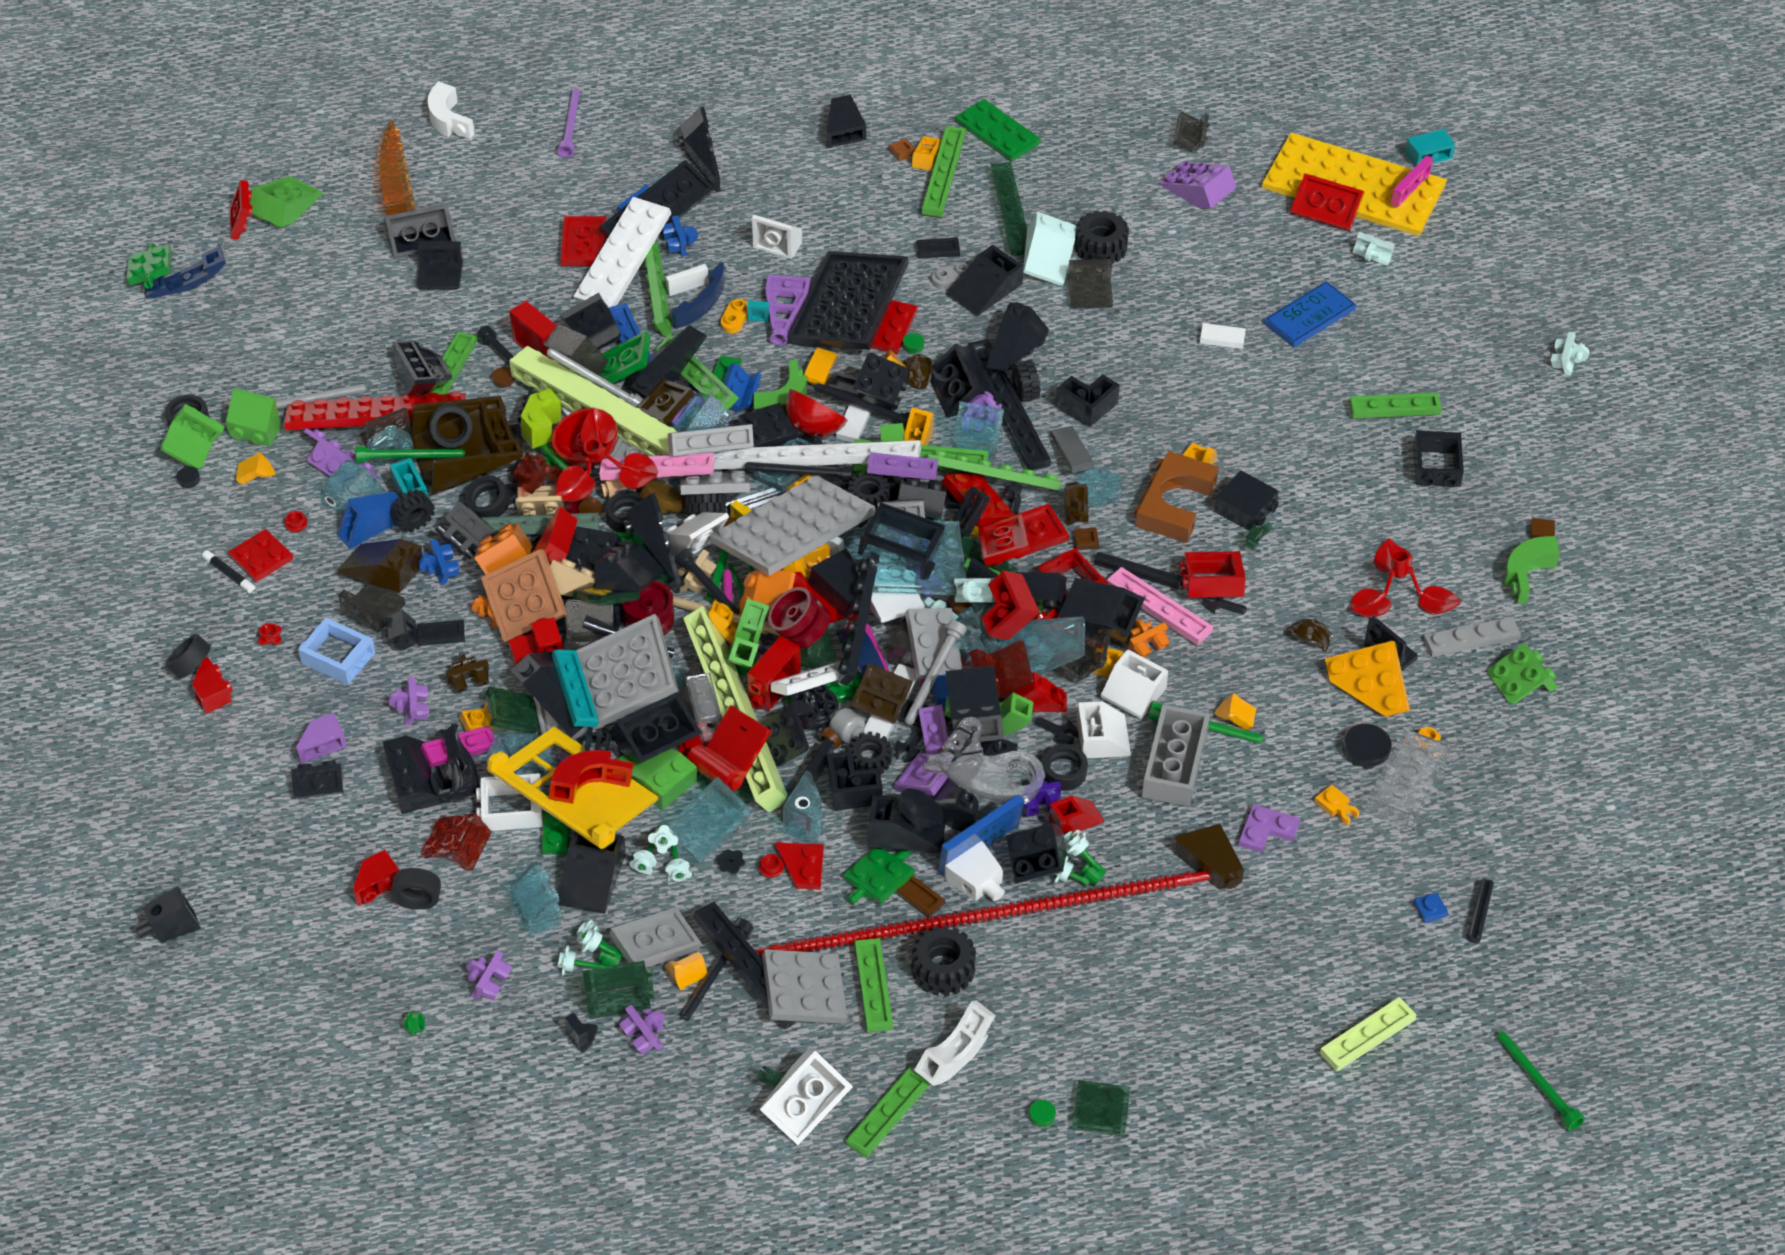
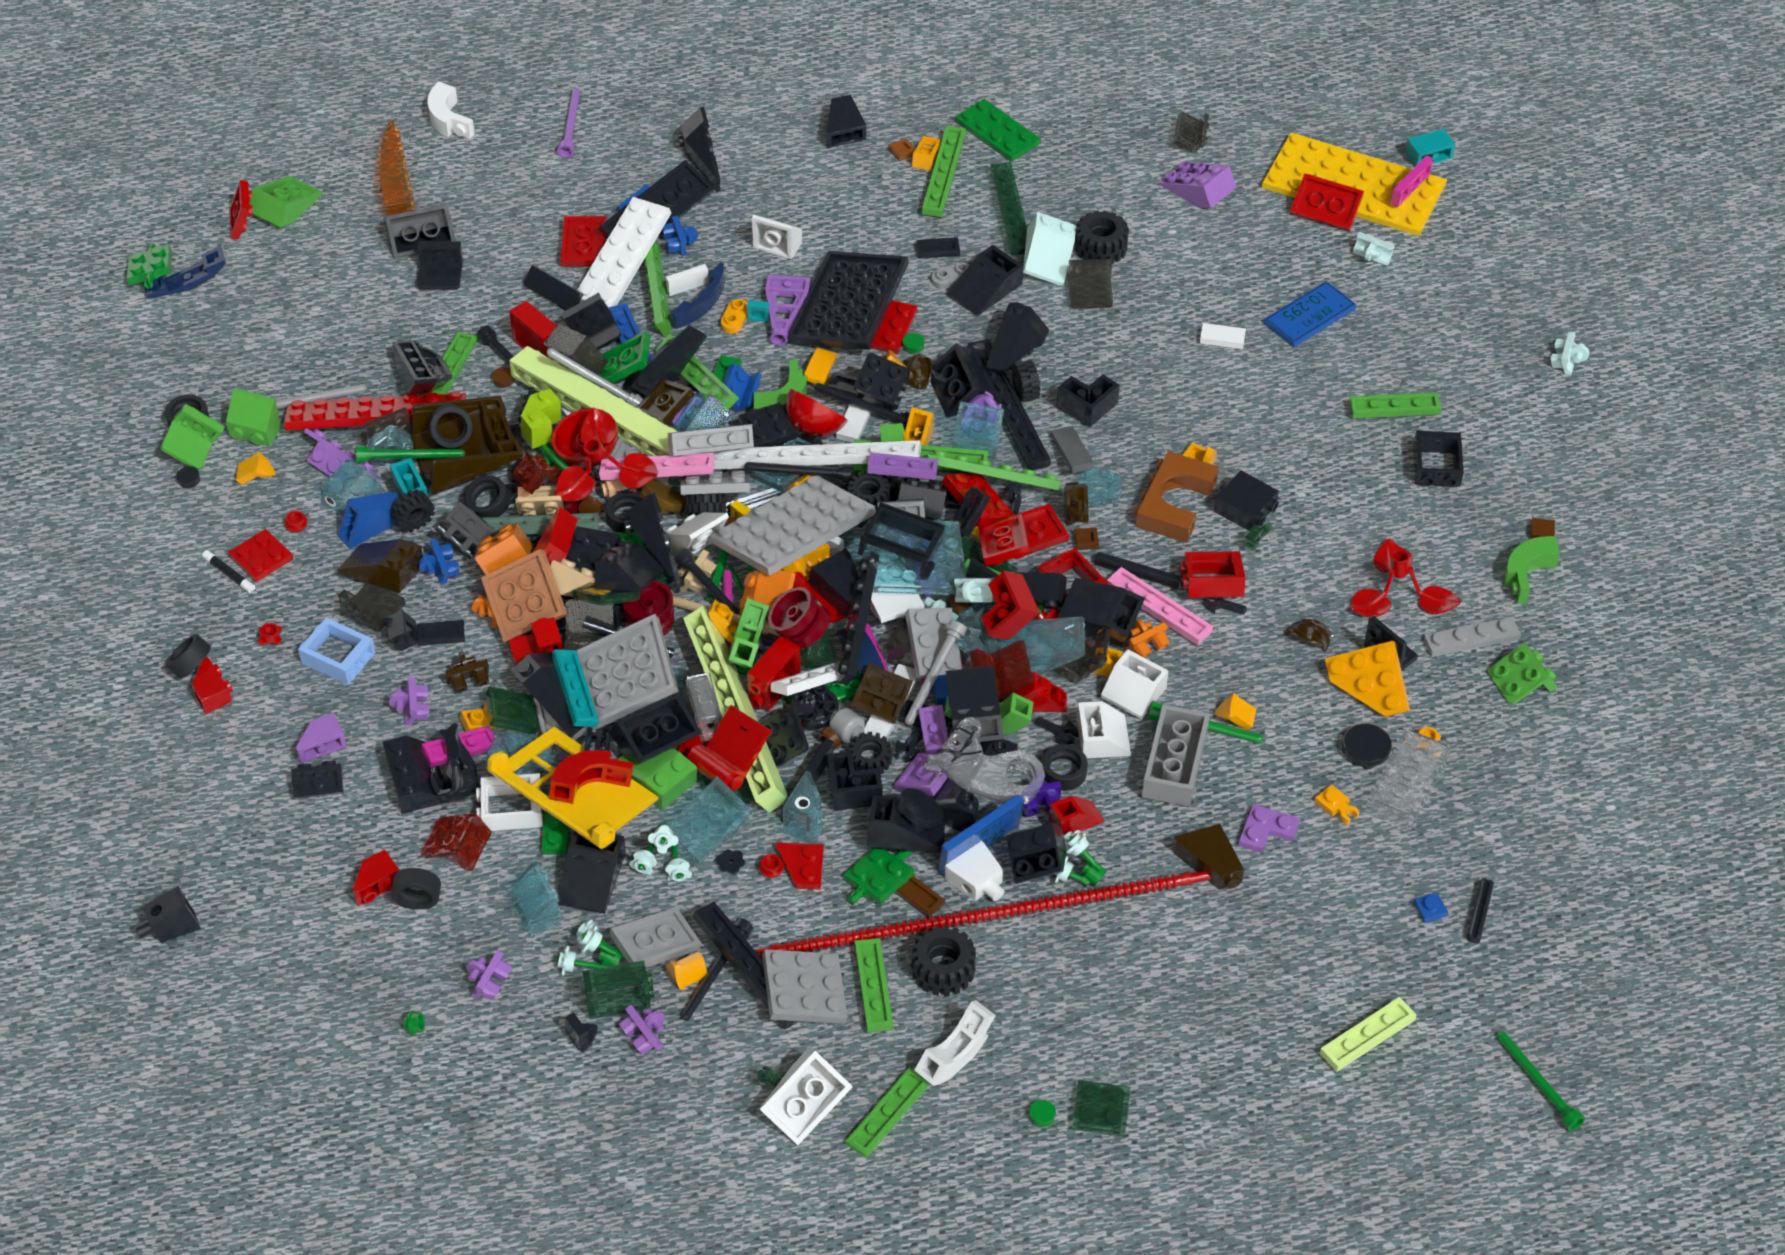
none -> black tile [523,265,584,310]

